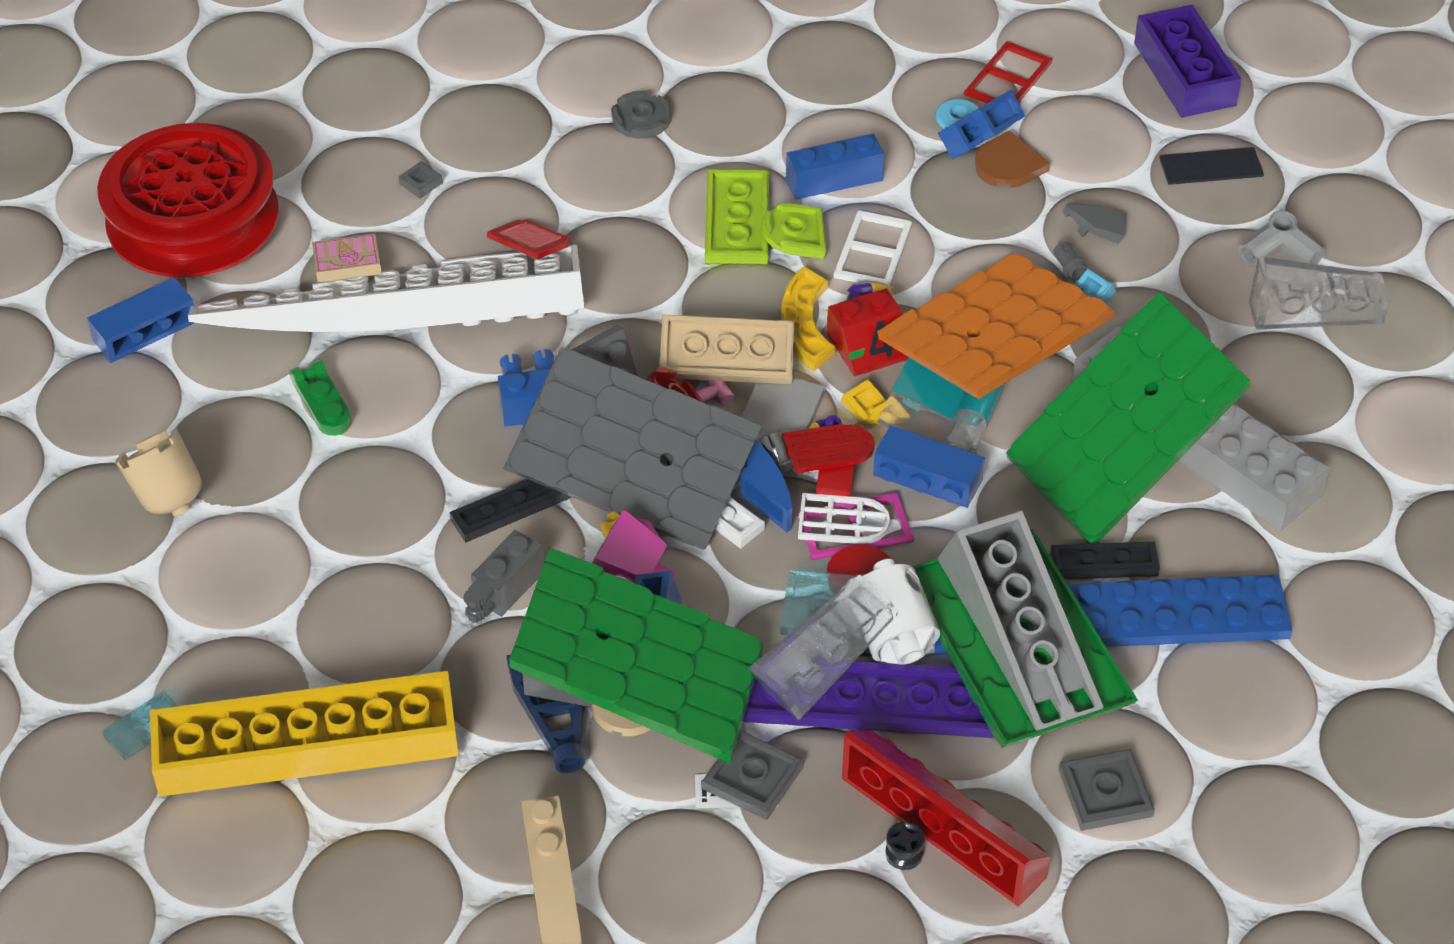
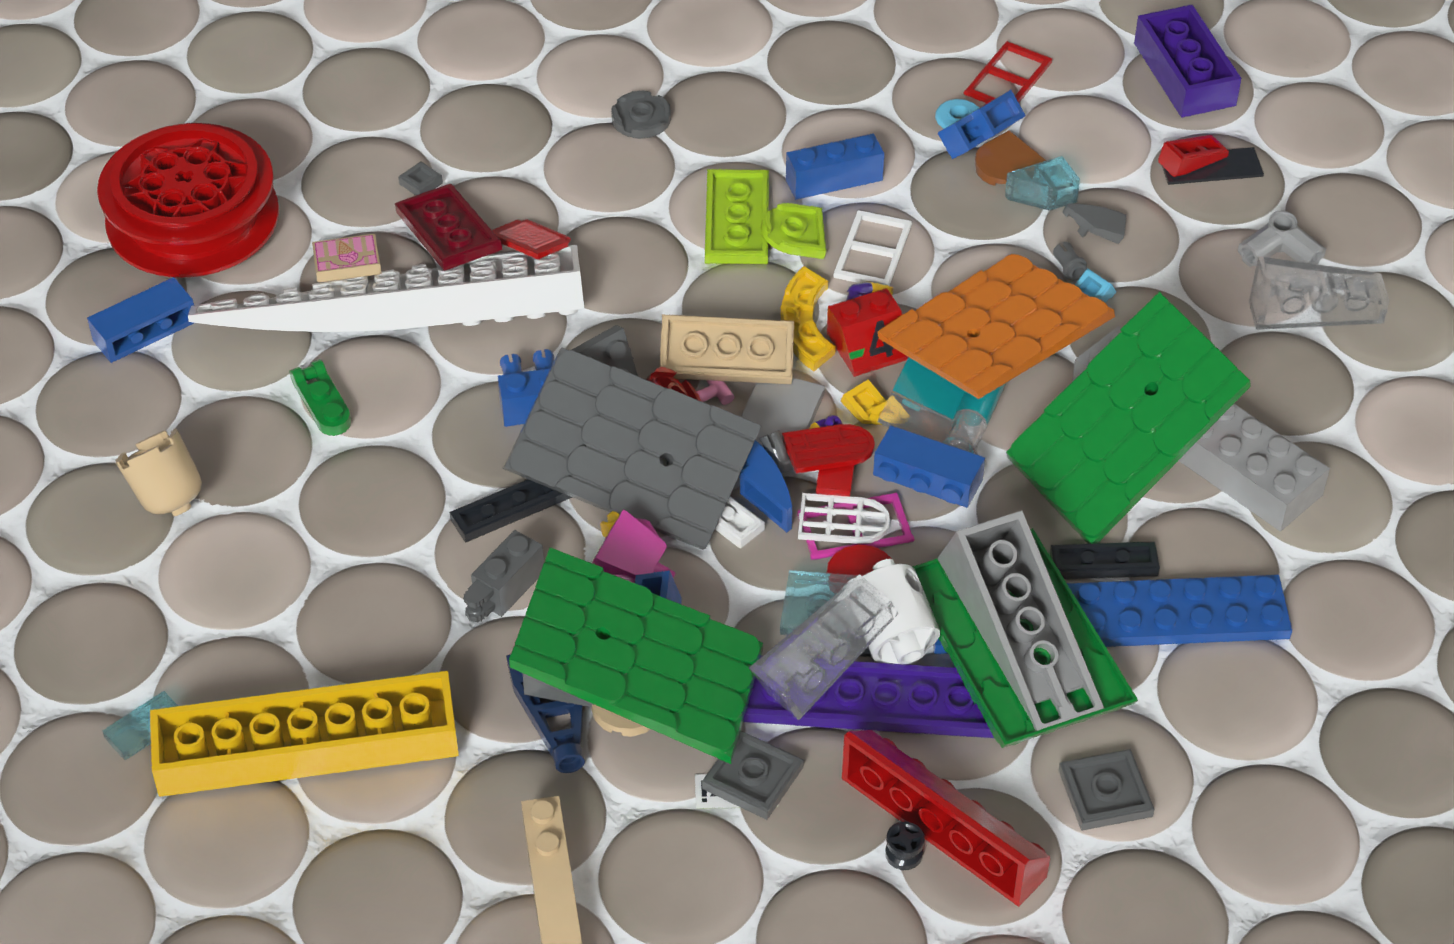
none -> dark red tile [395,184,503,271]
none -> clear light blue slope [1005,156,1080,211]
none -> red slope [1158,135,1229,177]

